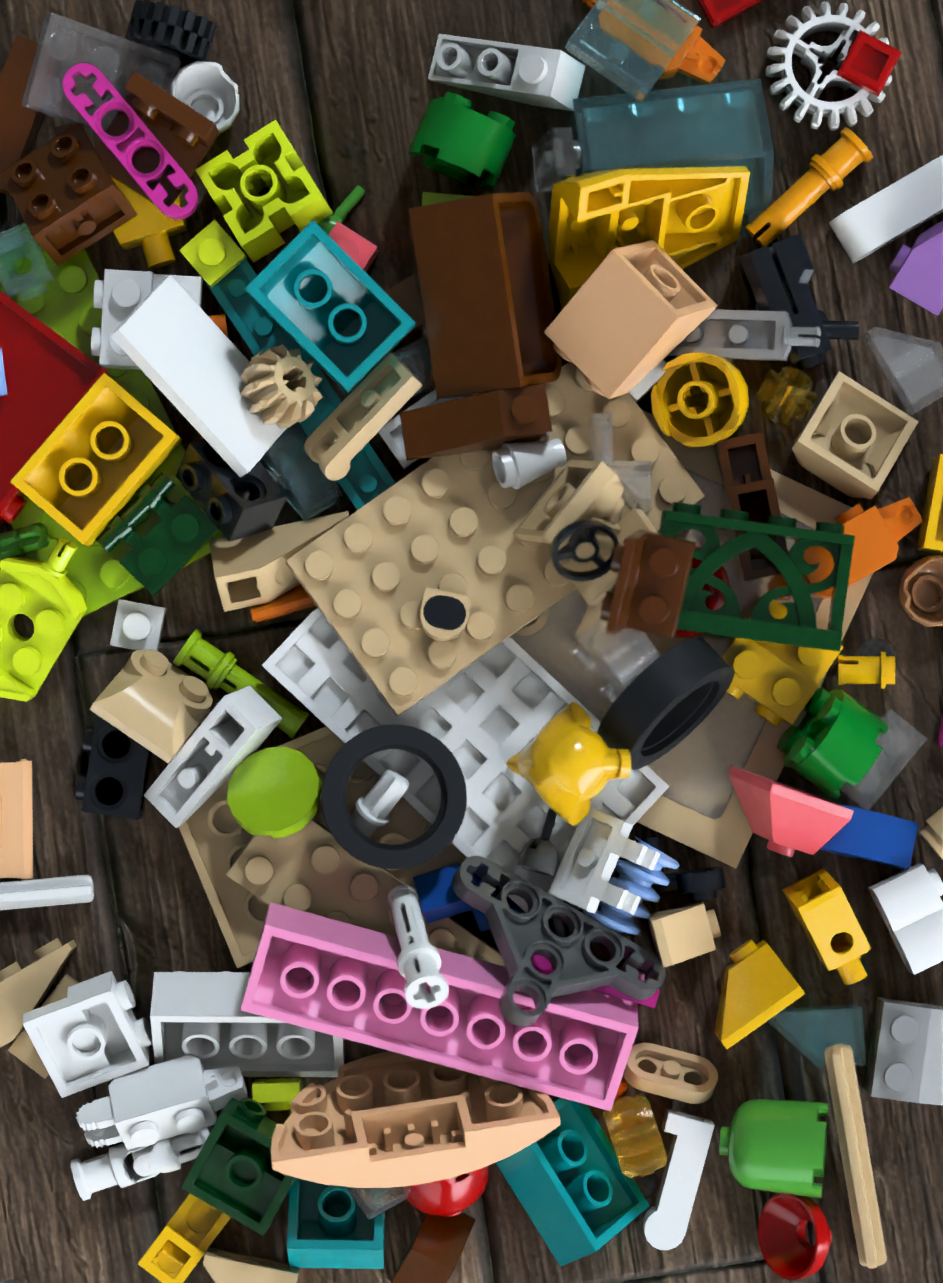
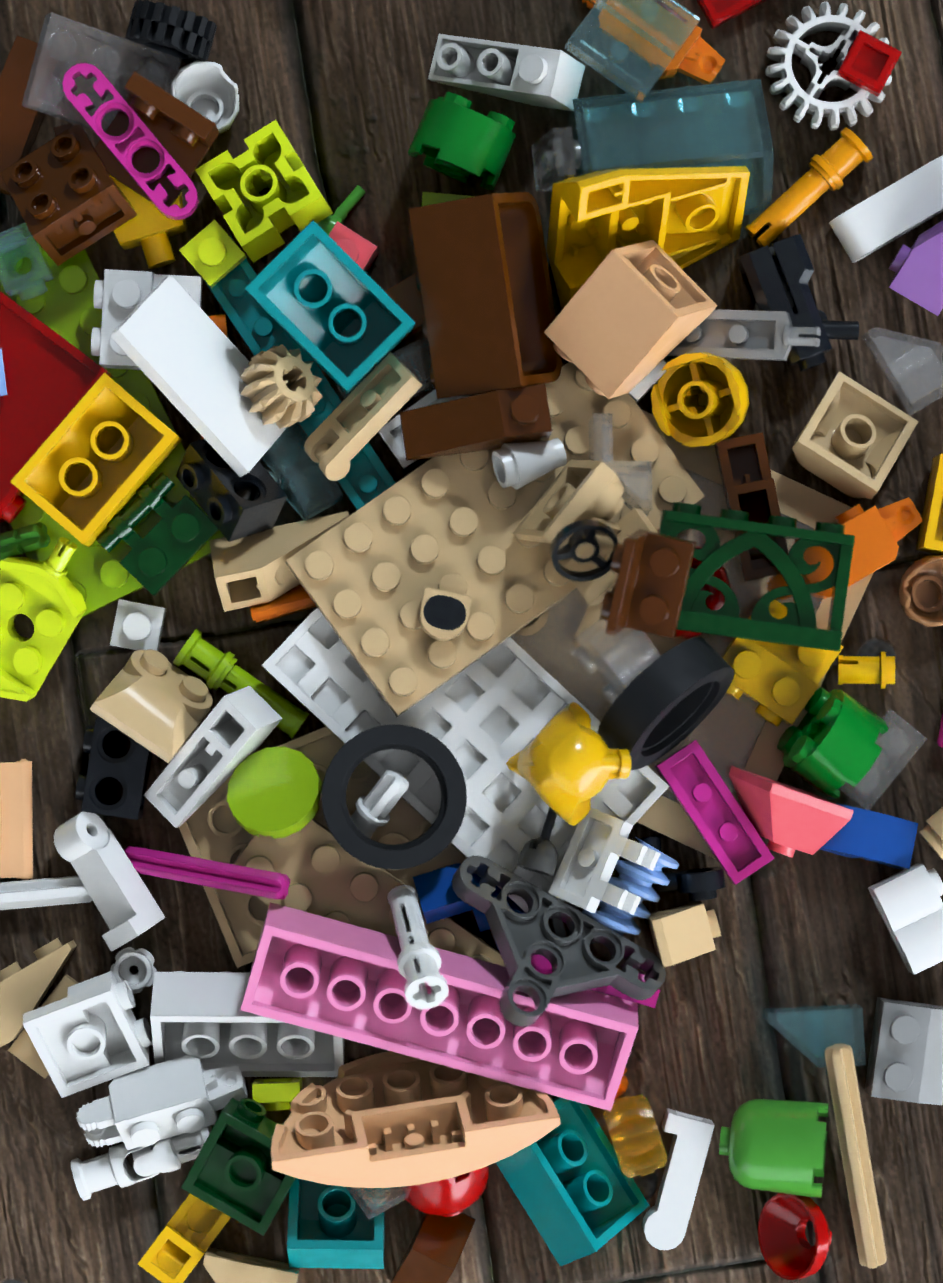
tan plate [623,1042,718,1104] -> none
yellow slope [714,939,805,1049] -> none
clear yellow gear [755,366,818,425] -> none
yellow torso [782,868,871,985] -> none
none -> white leg [54,812,166,952]
none -> white plate [110,947,157,994]
none -> dark pink axle [124,846,290,900]
none -> dark pink plate [655,740,775,885]

